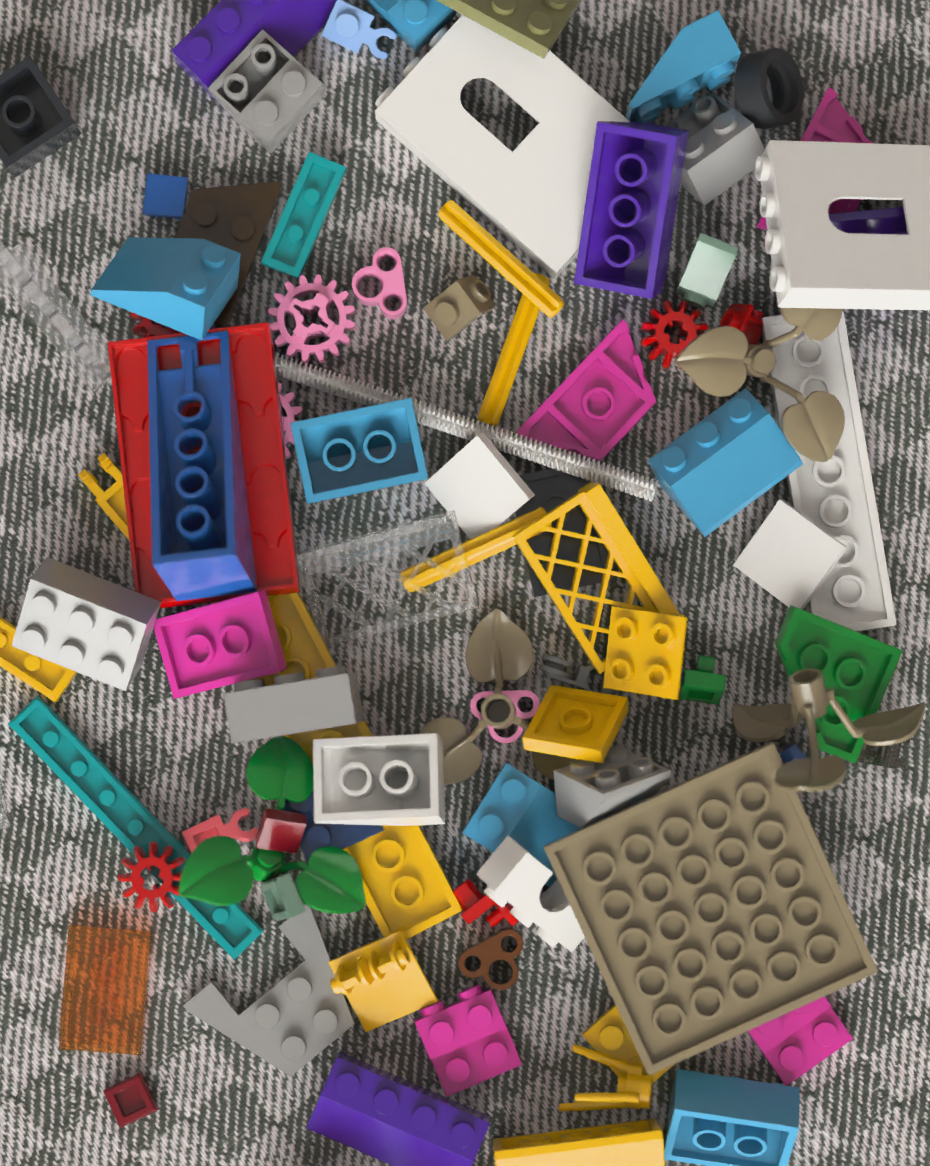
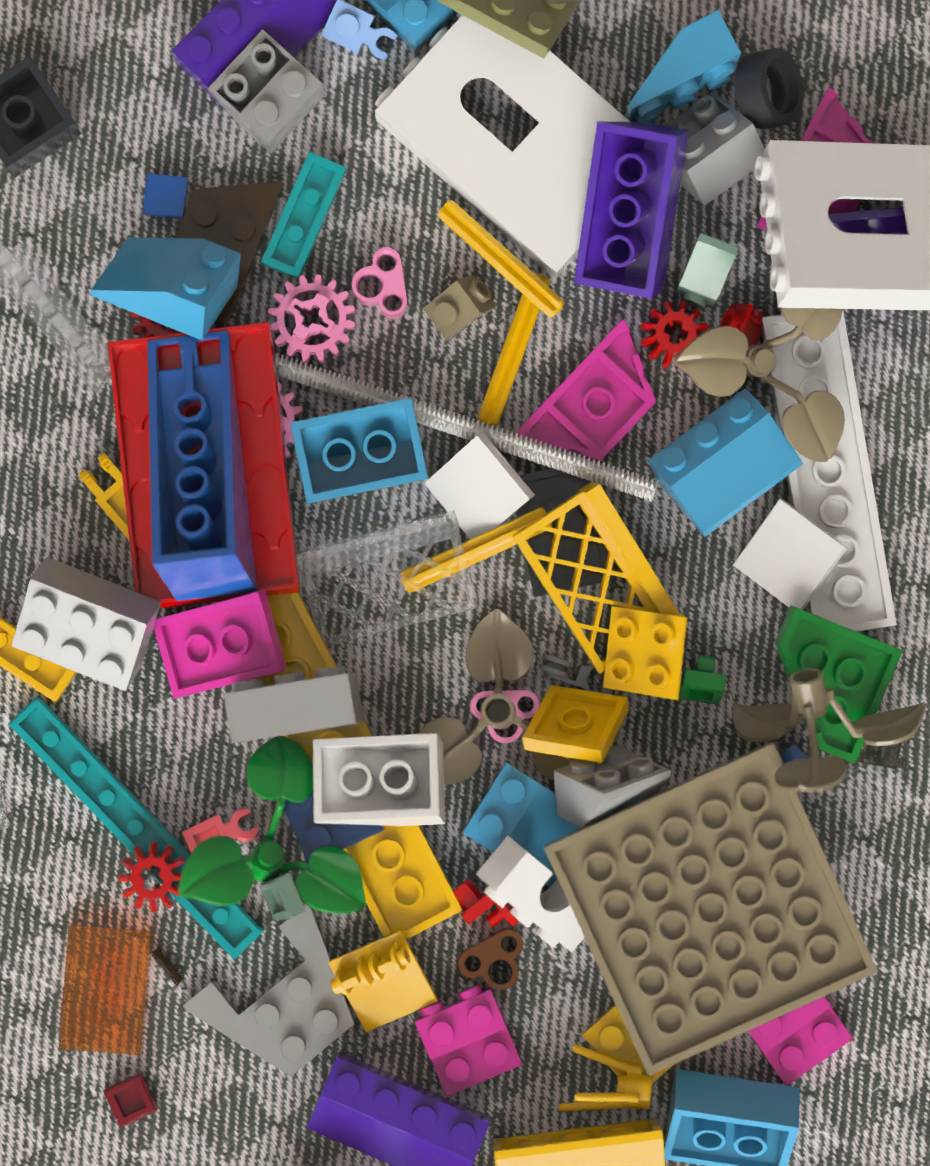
dark red tile [256,808,307,854] -> none
none -> dark brown leg [151,948,184,986]

